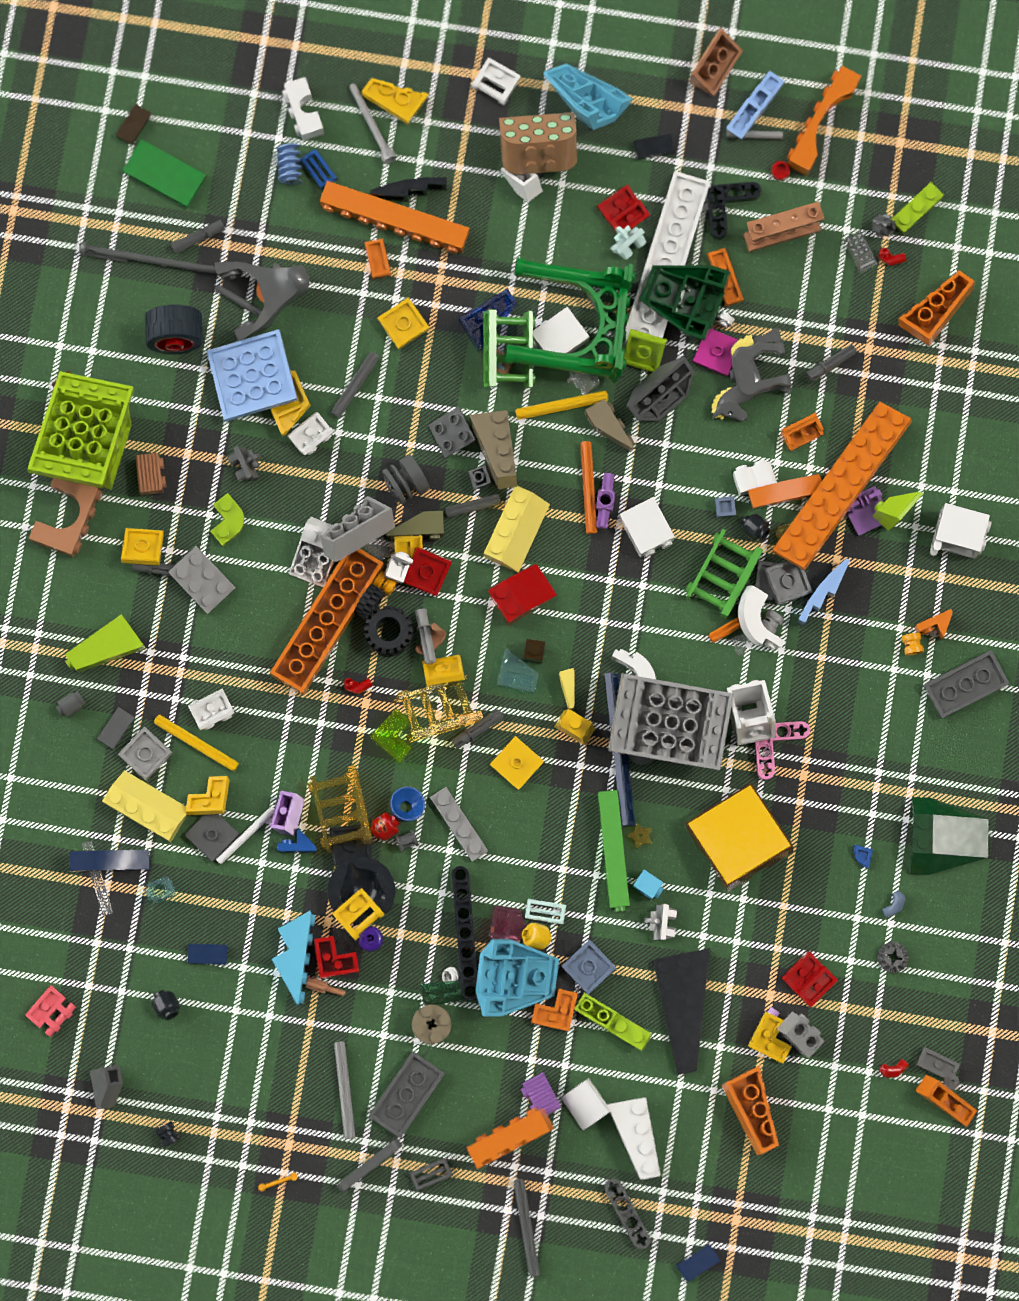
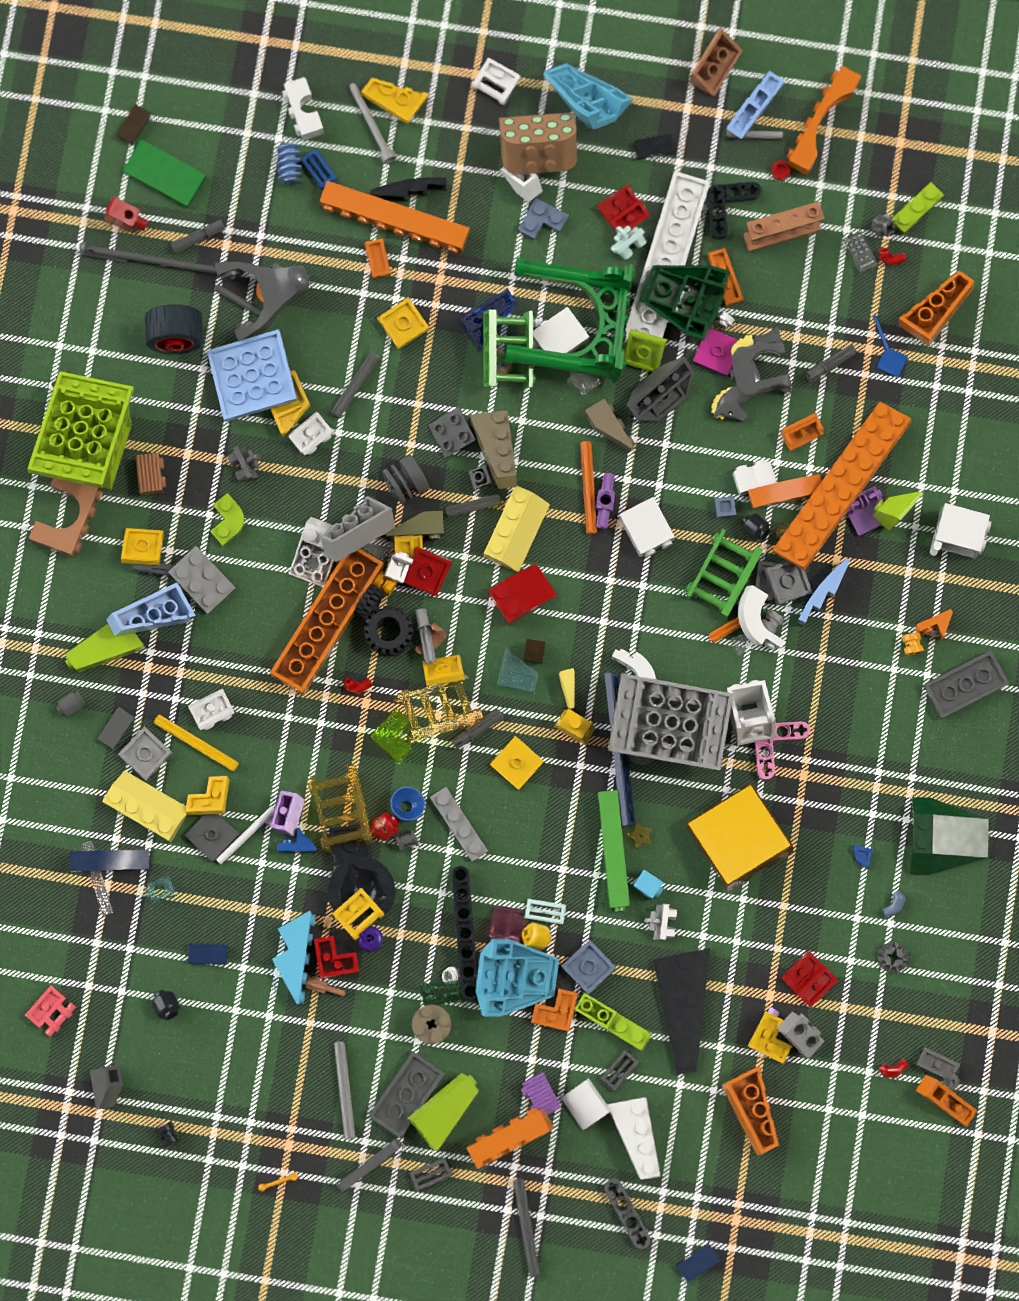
yellow axle [515,391,608,420] -> none
none -> torso [104,196,148,232]
none -> light blue wedge [106,583,195,636]
none -> lime slope [408,1073,478,1151]
none -> sand blue plate [518,198,569,240]
none -> dark grey tile [599,1049,639,1091]
none -> blue piece [873,315,908,378]

